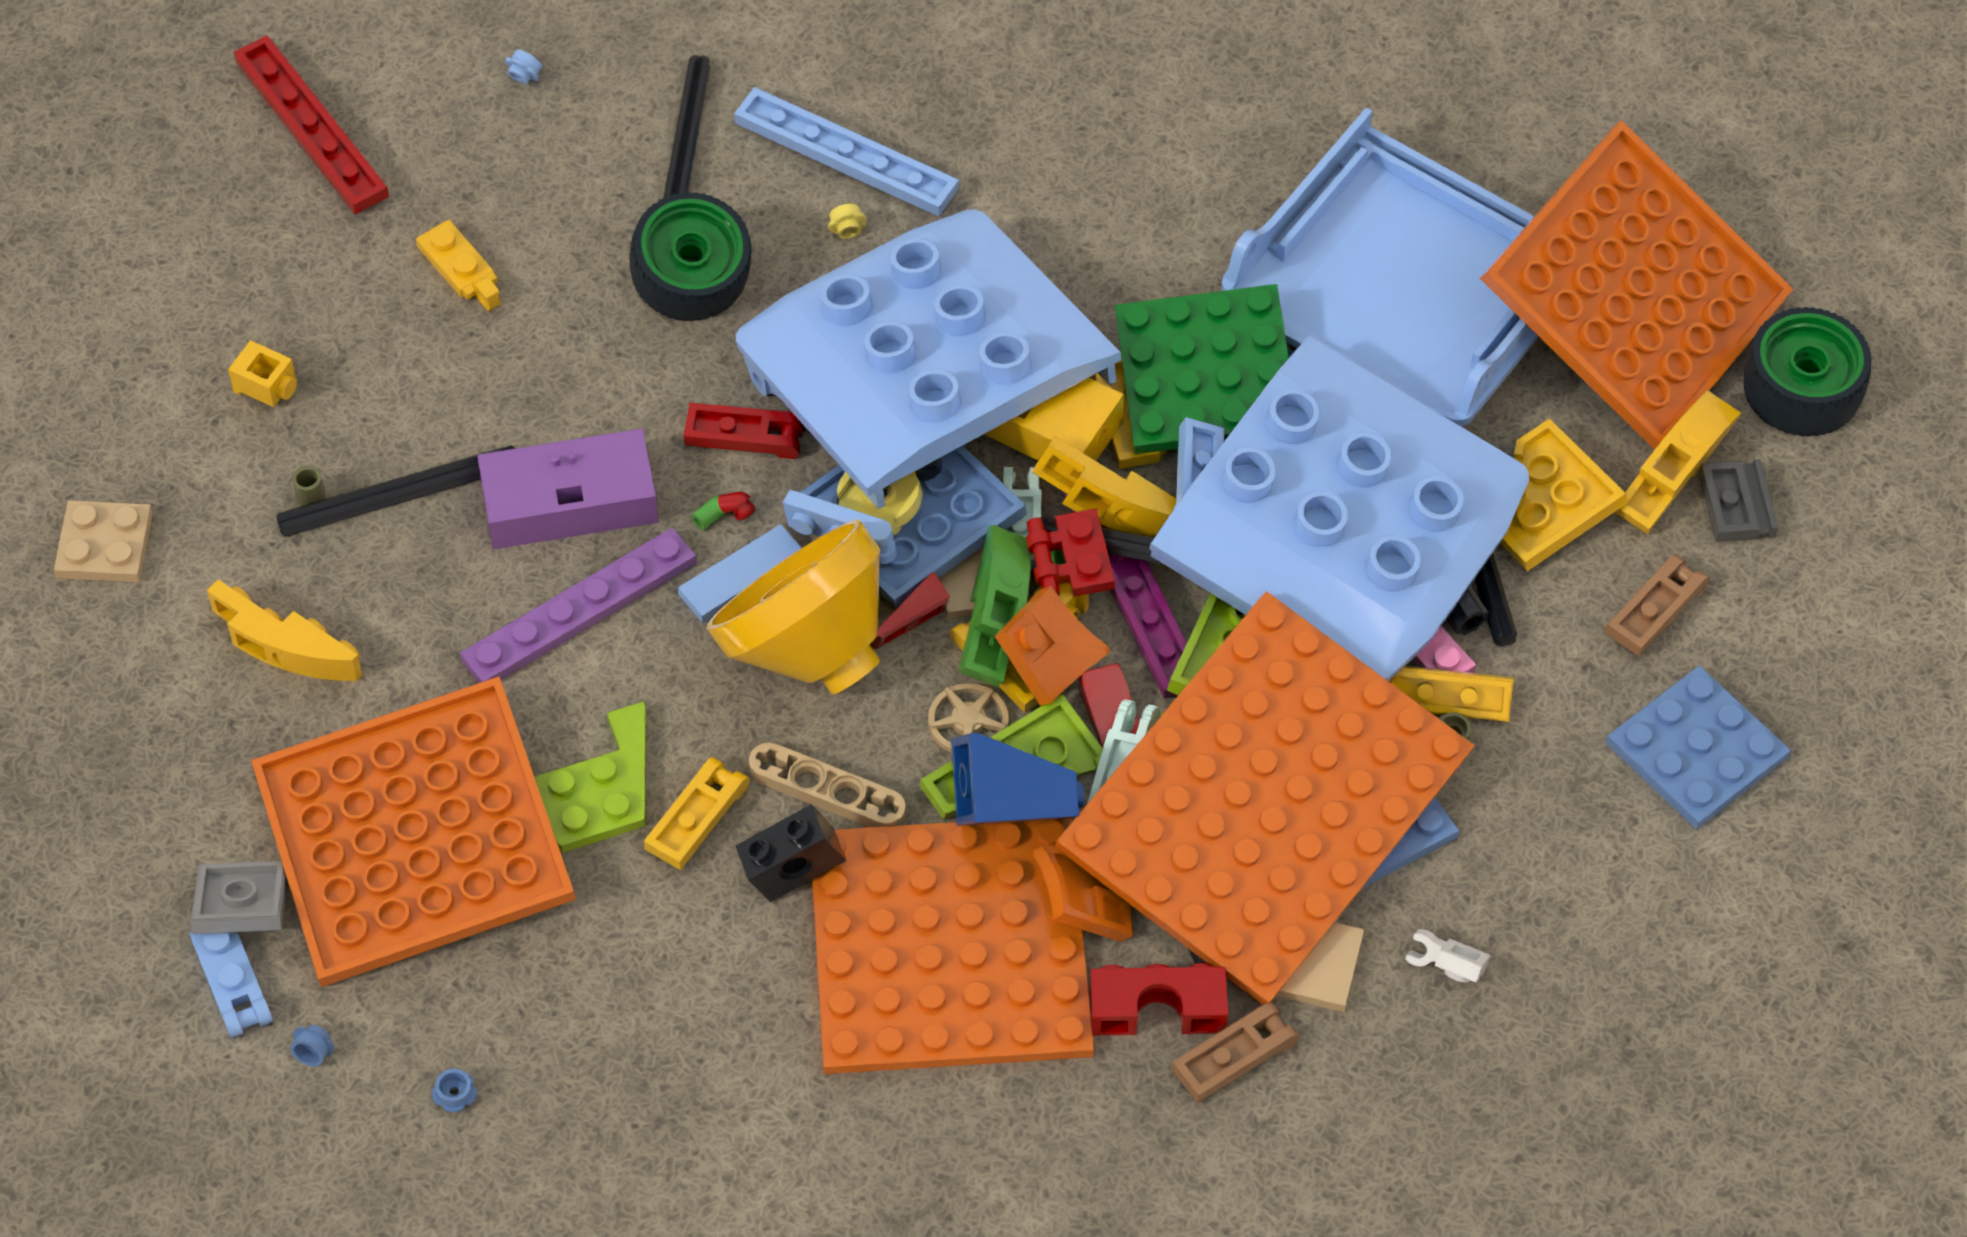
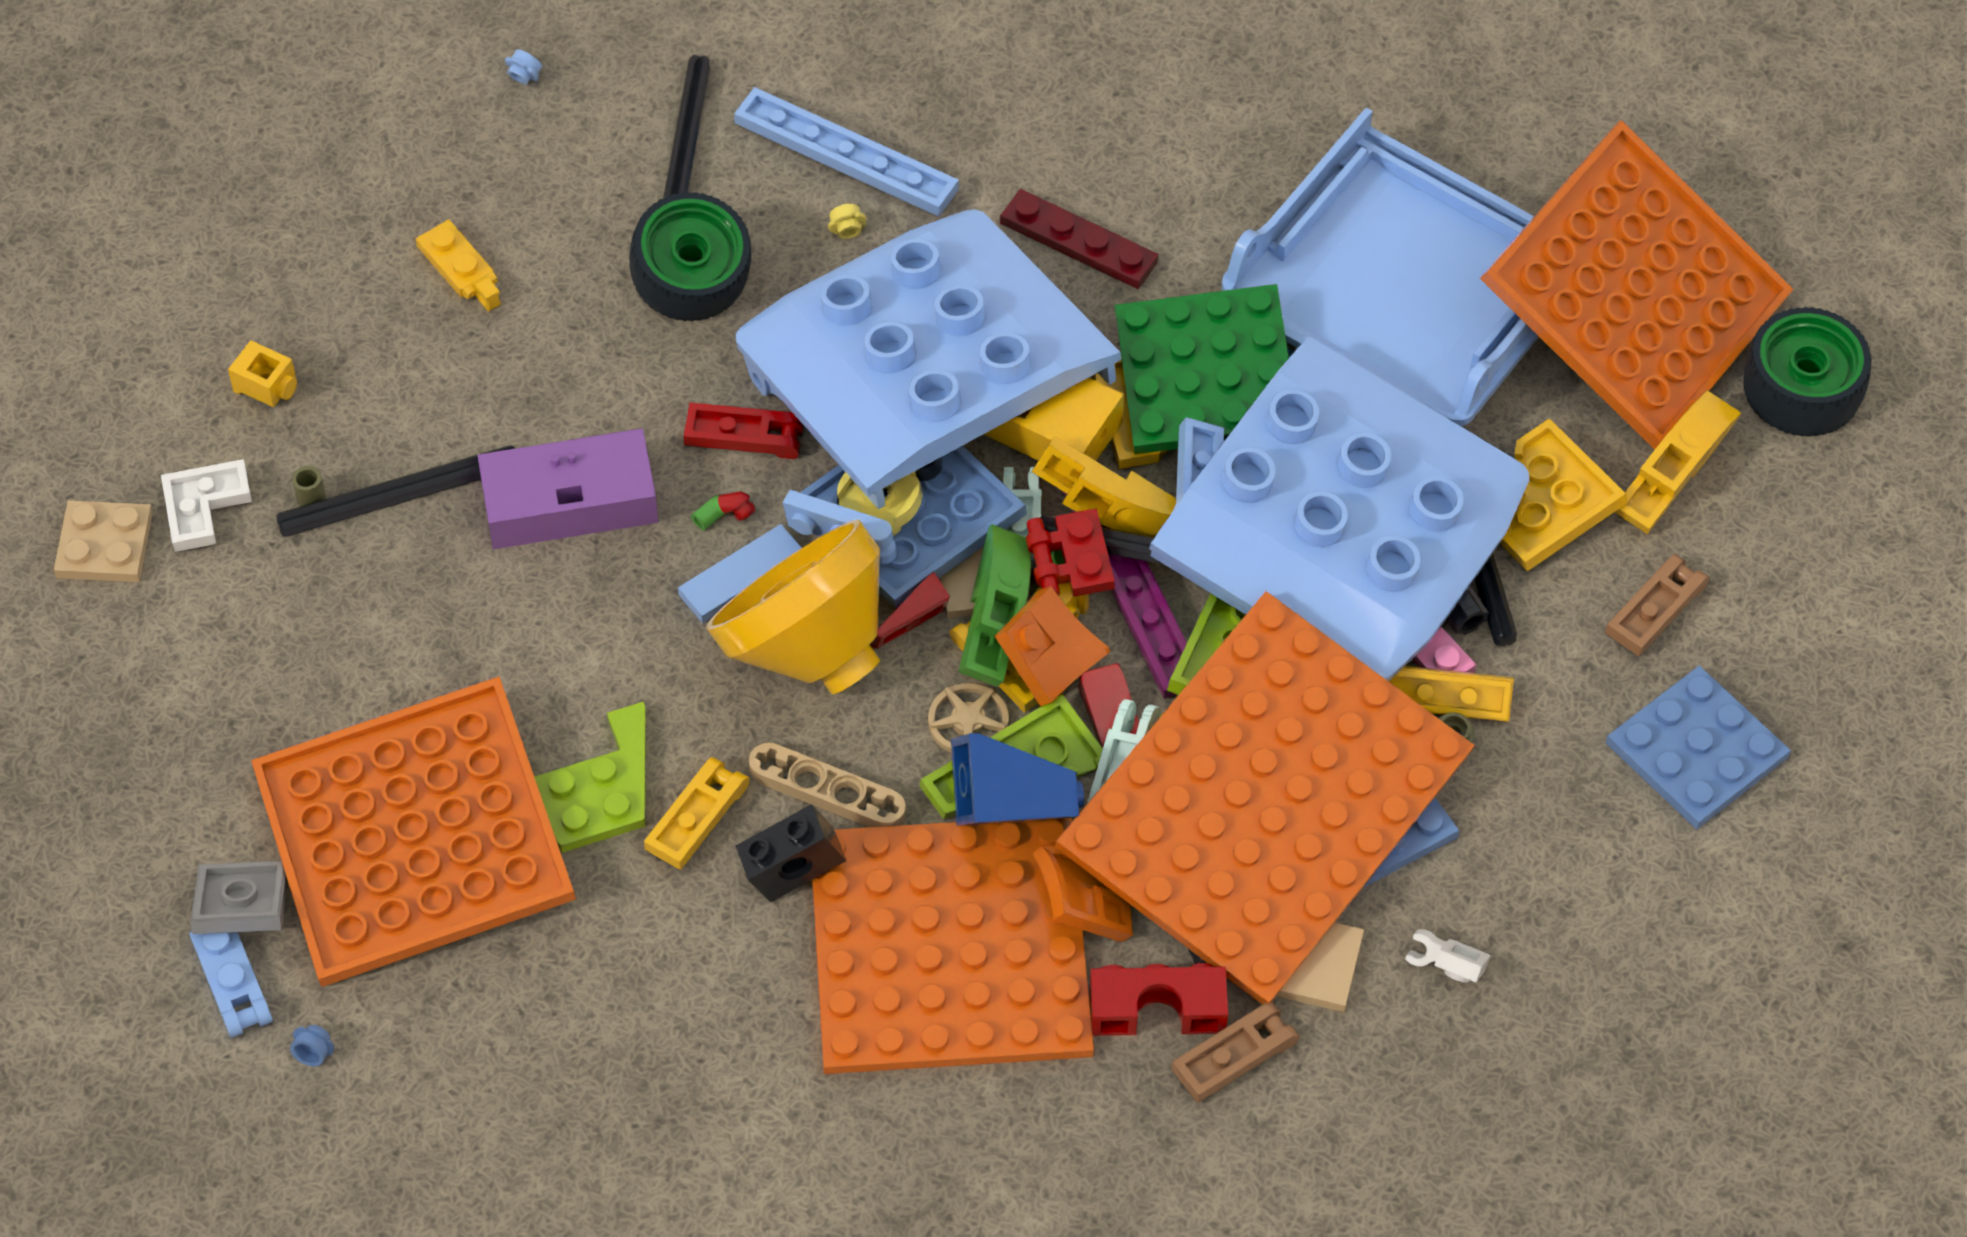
yellow slope [207,579,362,681] -> none
red plate [233,35,389,215] -> none
medium blue plate [432,1068,477,1113] -> none
medium lavender plate [460,527,697,683] -> none
dark grey plate [1698,459,1778,542] -> none
none -> white plate [161,459,252,552]
none -> dark red plate [1000,188,1159,290]

